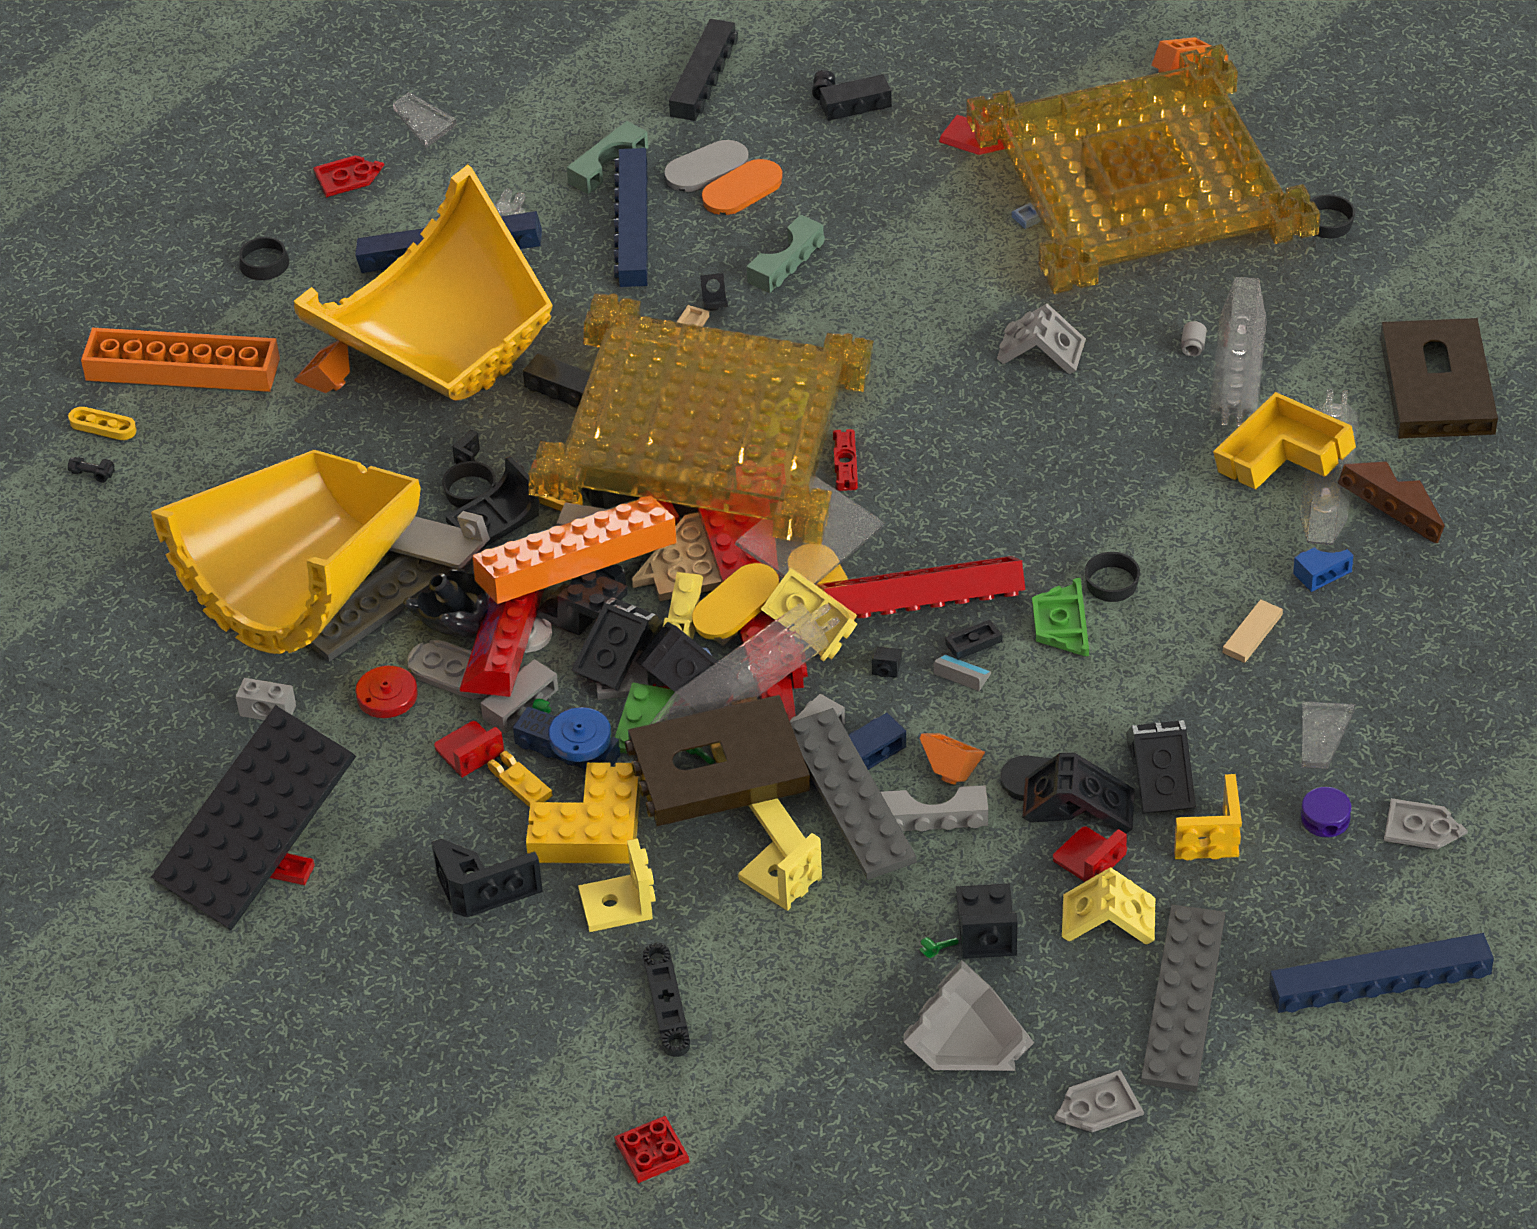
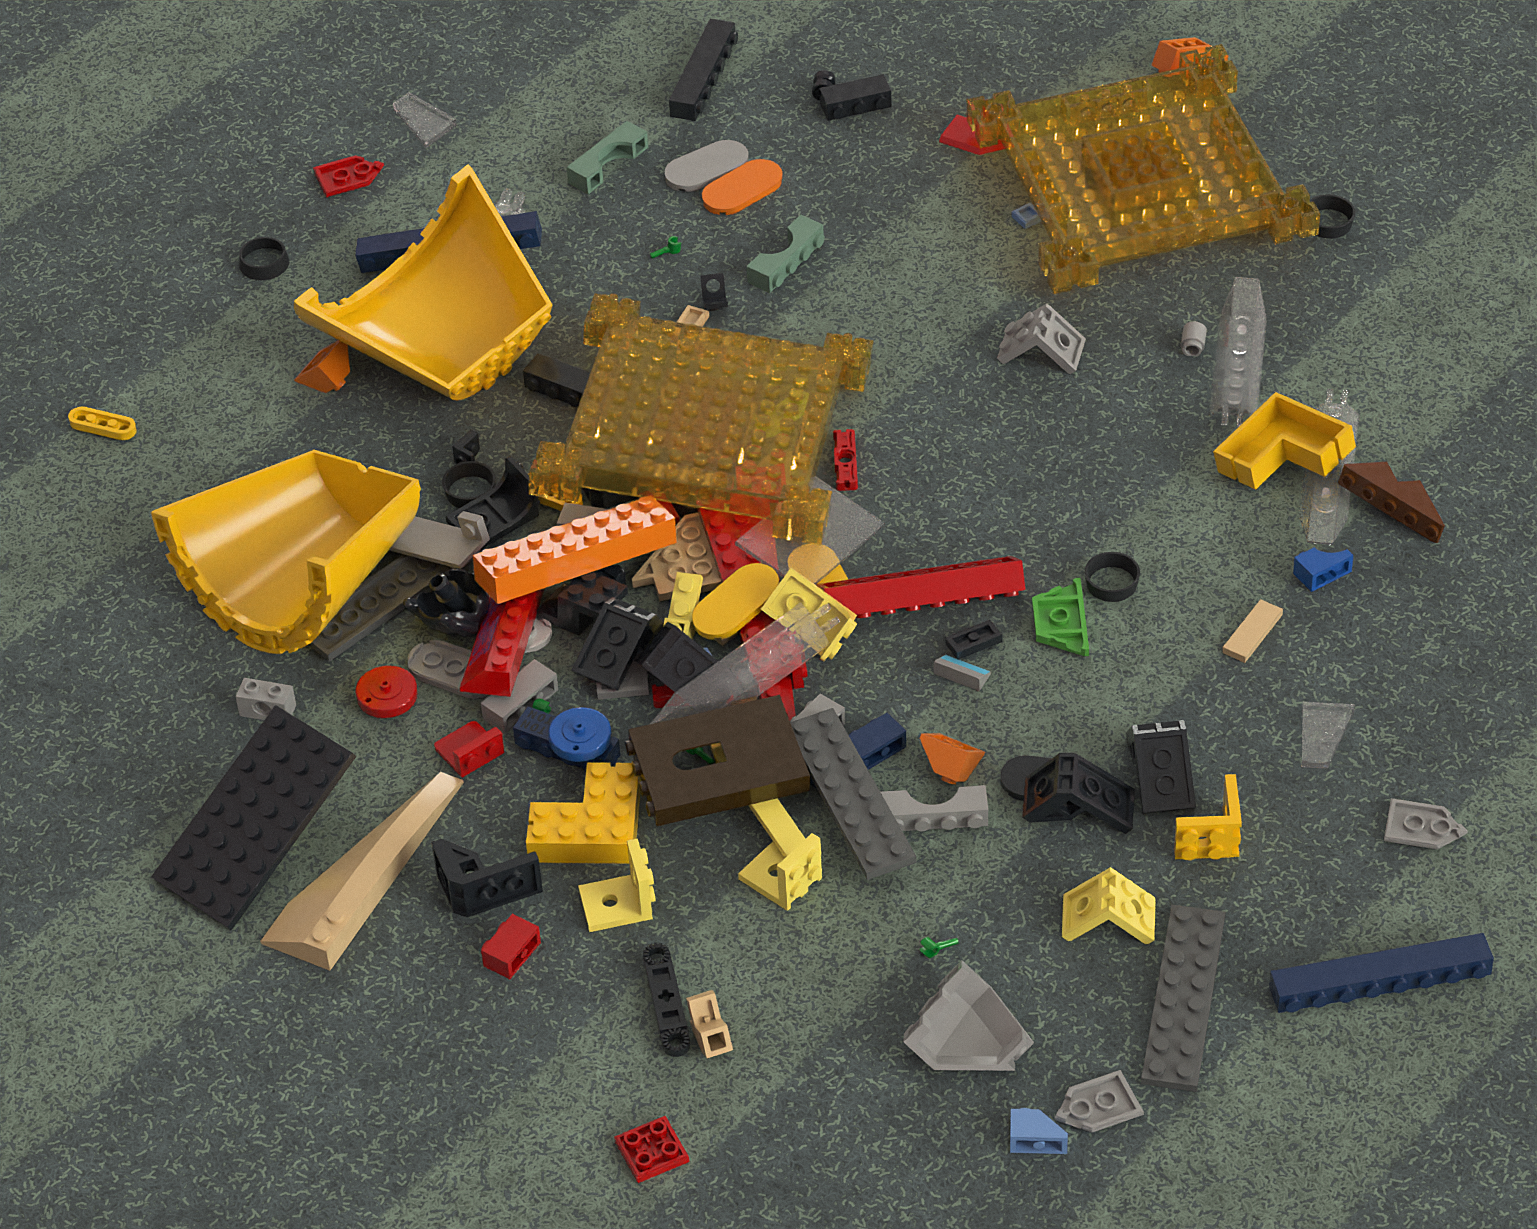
black bar [68,457,115,483] -> none
orange brick [81,328,280,392] -> none
red plate [270,853,315,885] -> none
yellow hinge [487,751,553,807] -> none
dark blue brick [614,148,648,287] -> none
bright green wing [615,682,681,754] -> none
black bracket [872,646,902,678] -> none
black bracket [956,883,1018,959] -> none
red bracket [1053,826,1127,882] -> none
dark purple head [1301,787,1351,837] -> none
dark brown panel [1380,318,1498,439] -> none
none -> tan wedge [260,772,464,970]
none -> red brick [481,914,541,979]
none -> green hand [650,236,681,259]
none -> tan brick [686,990,733,1058]
none -> medium blue slope [1010,1108,1068,1154]

